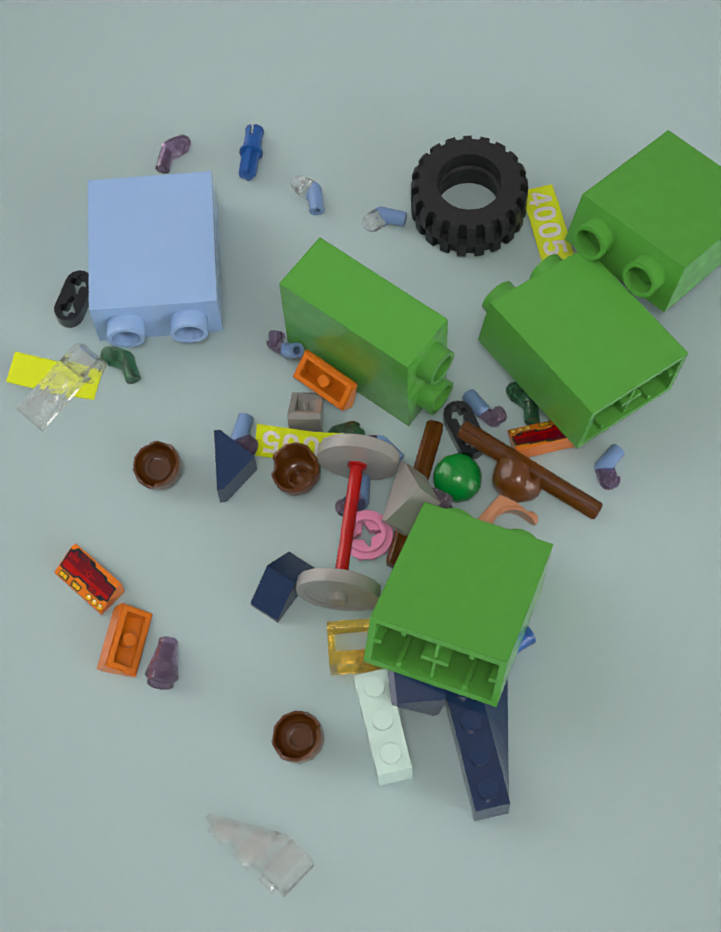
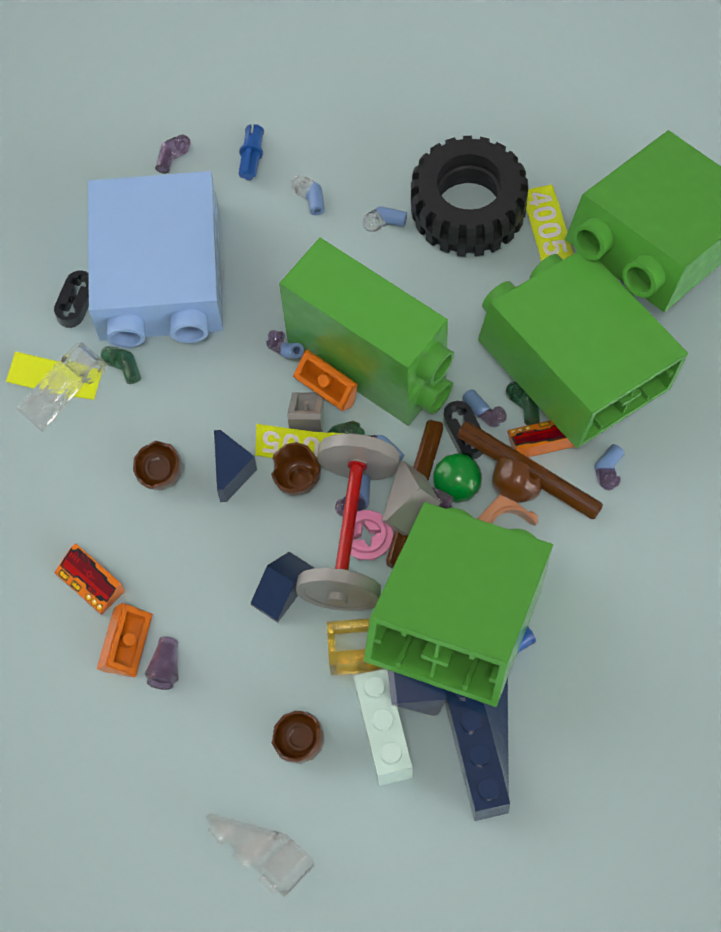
arm [231,413,258,455] -> none

